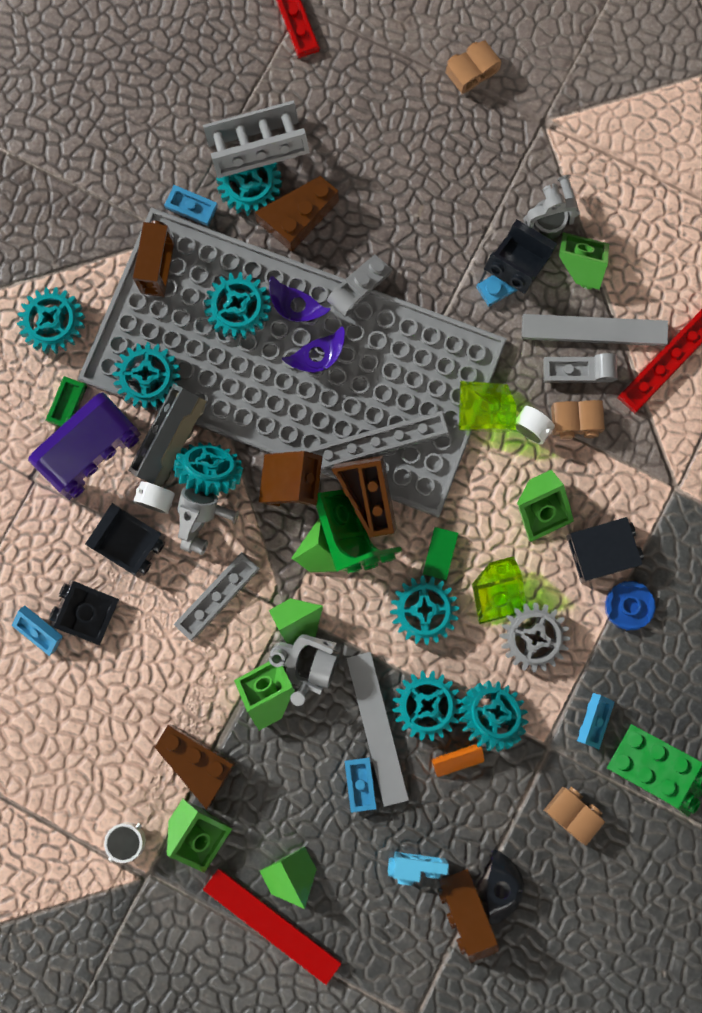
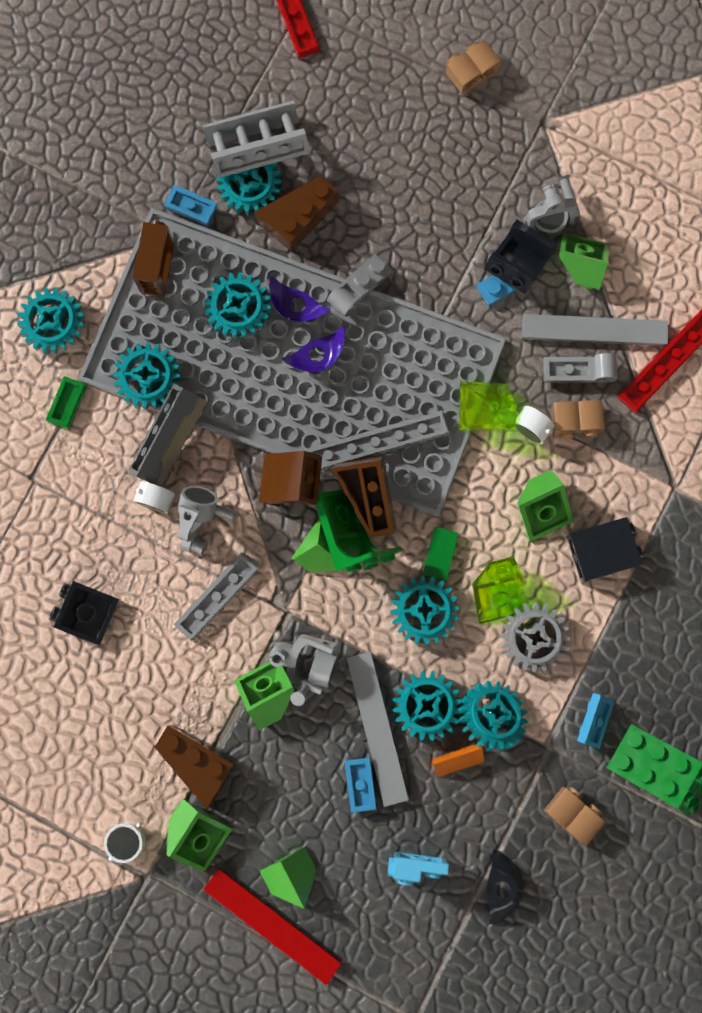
dark azure plate [12,606,63,656] -> none
dark purple windscreen [28,392,142,500] -> none
black panel [85,503,165,578] -> none
teal gear [173,442,243,496] -> none
bright green slope [269,598,323,649] -> none
reddish brown wedge [437,869,499,963] -> none
blue tile [605,581,656,631] -> none

